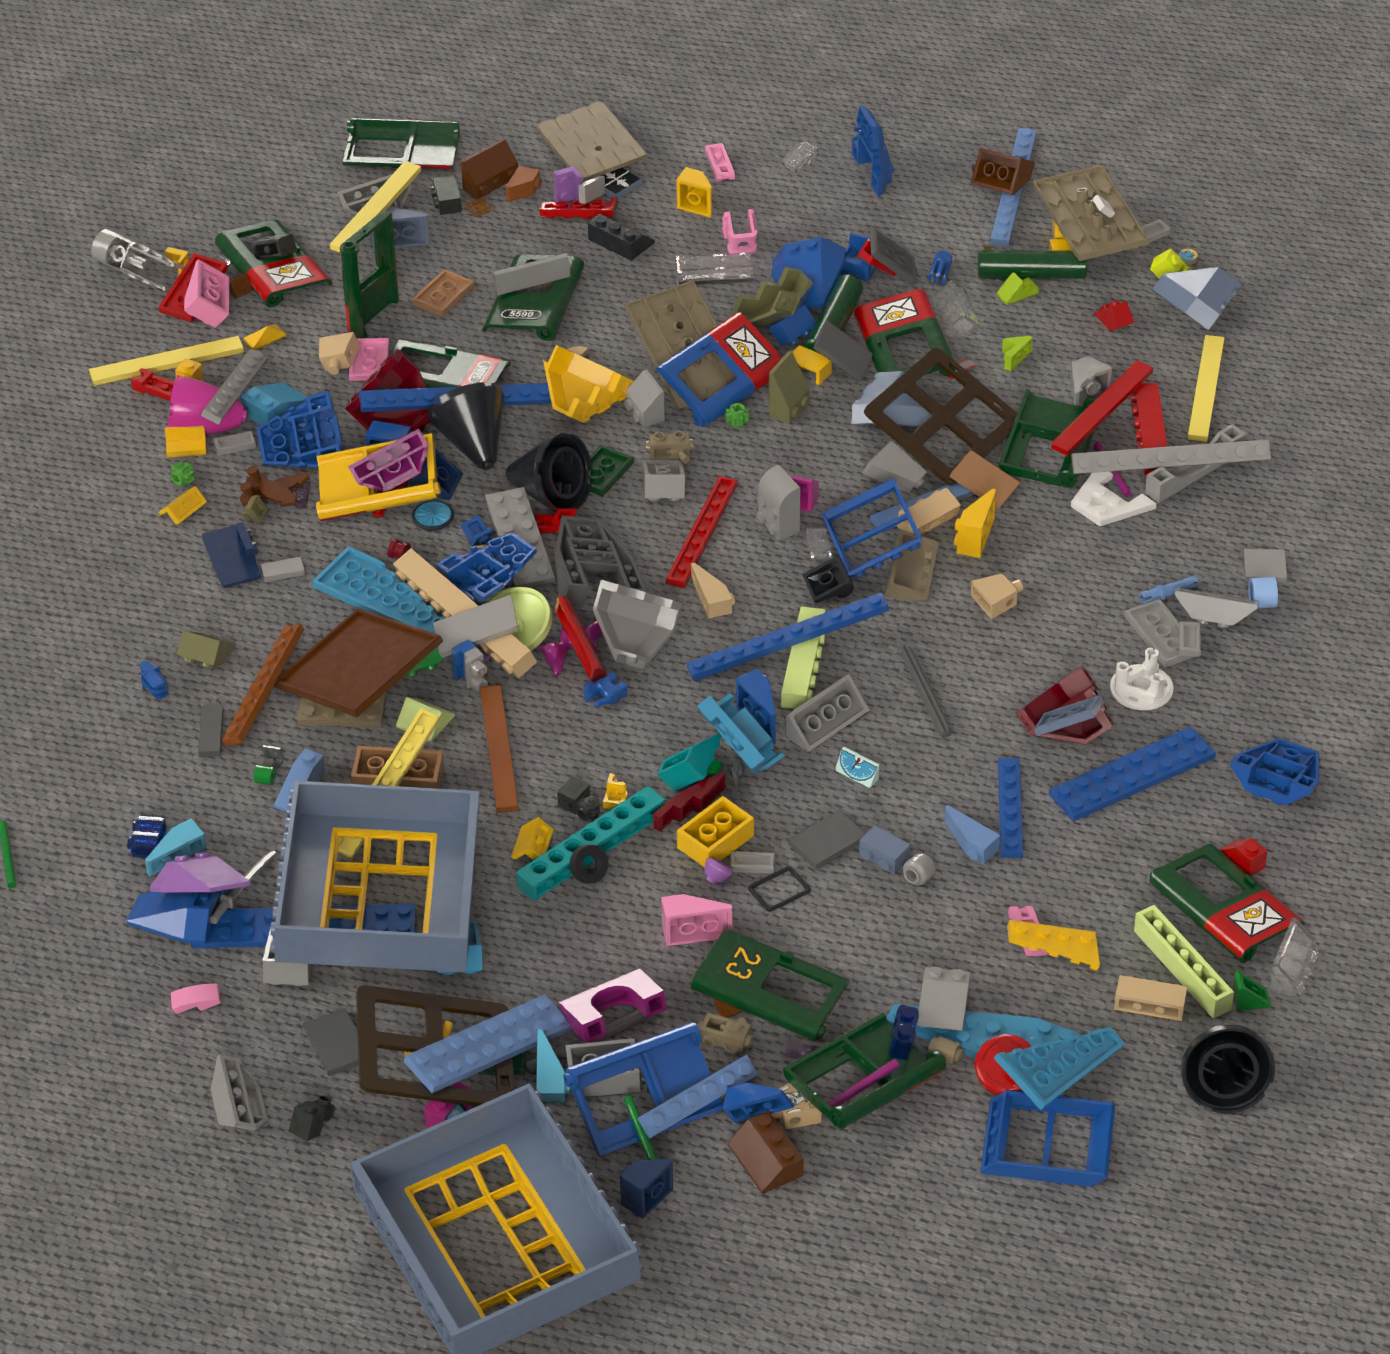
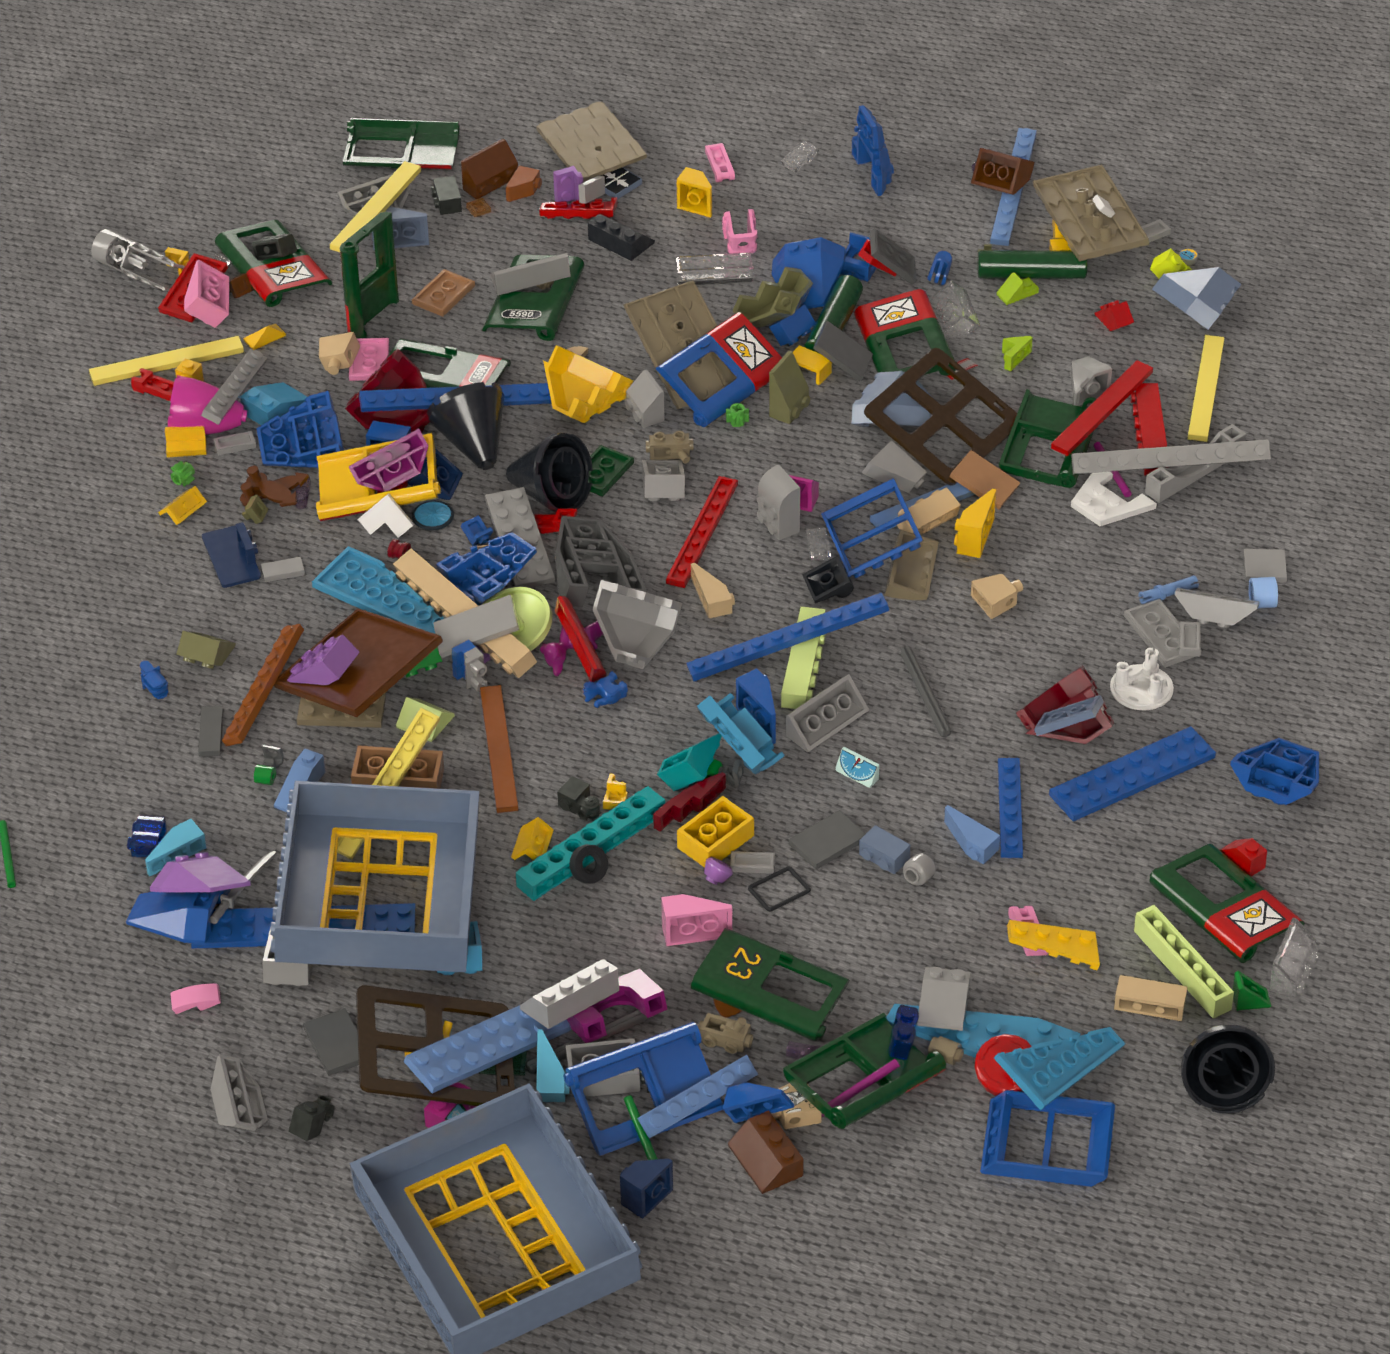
none -> medium lavender slope [287,634,359,685]
none -> white tile [358,494,415,538]
none -> light grey slope [520,959,619,1029]

